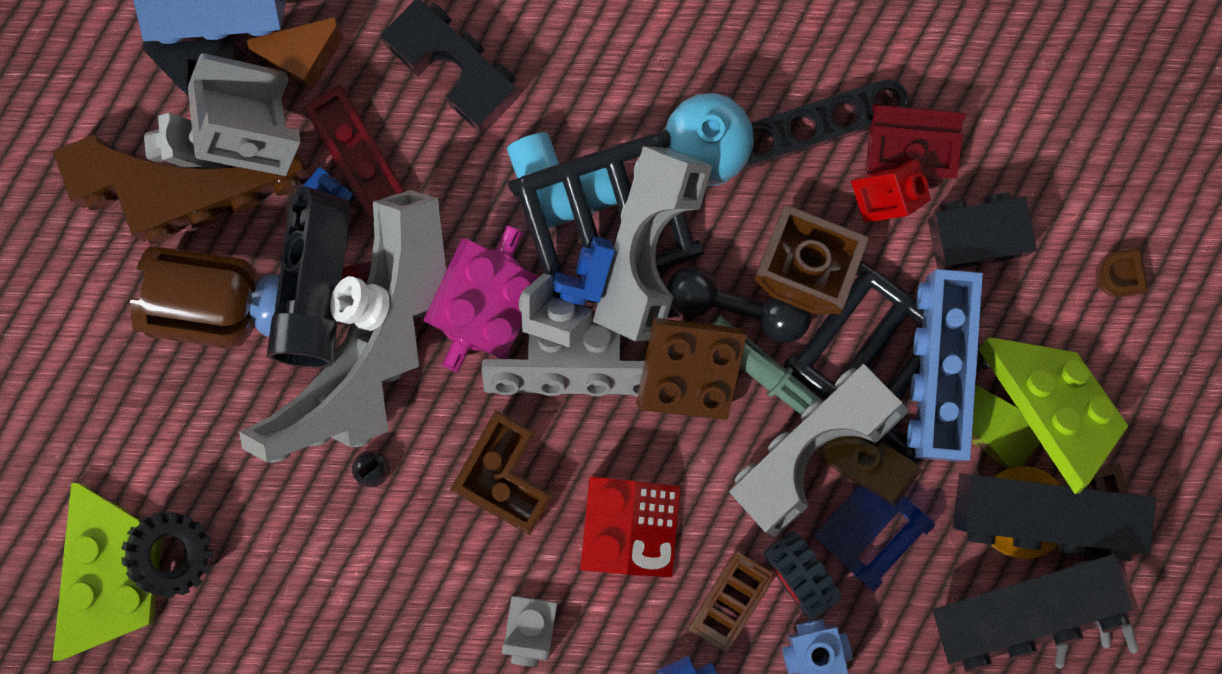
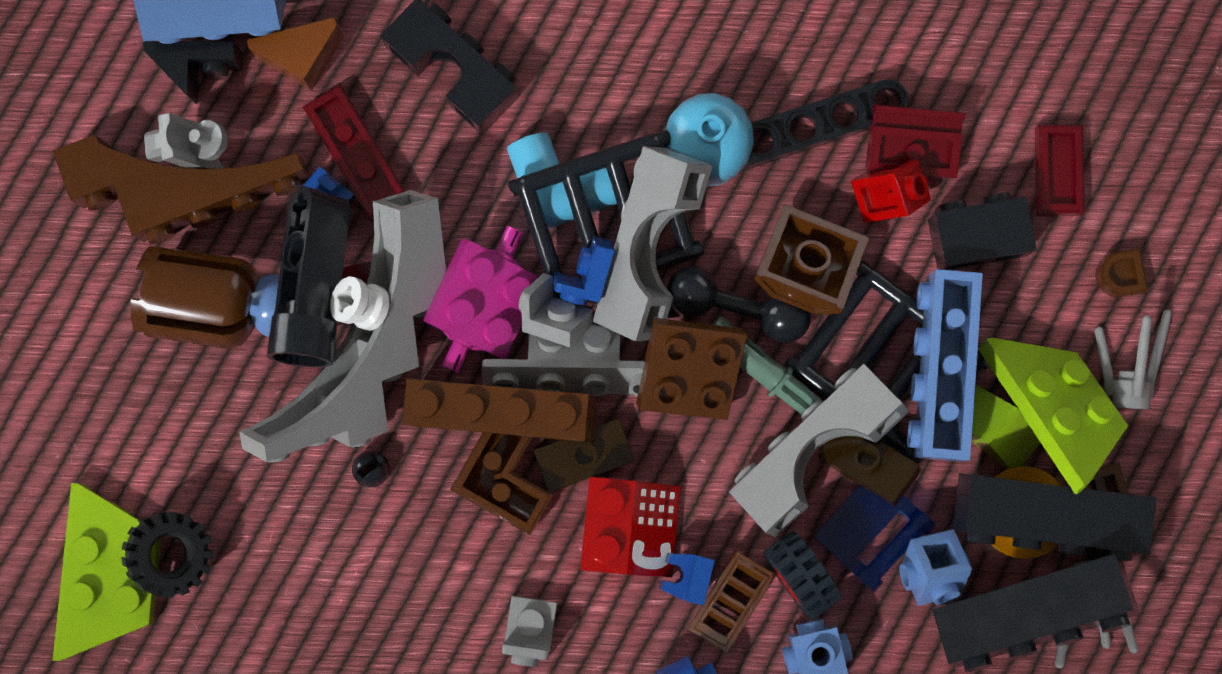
light grey panel [188,53,301,176] -> none
none -> reddish brown arch [402,379,598,443]
none -> dark brown plate [534,418,635,493]
none -> blue tile [659,553,715,606]
none -> medium blue brick [899,529,972,606]
none -> dark red tile [1035,125,1085,216]
none -> light grey plant [1094,310,1172,410]

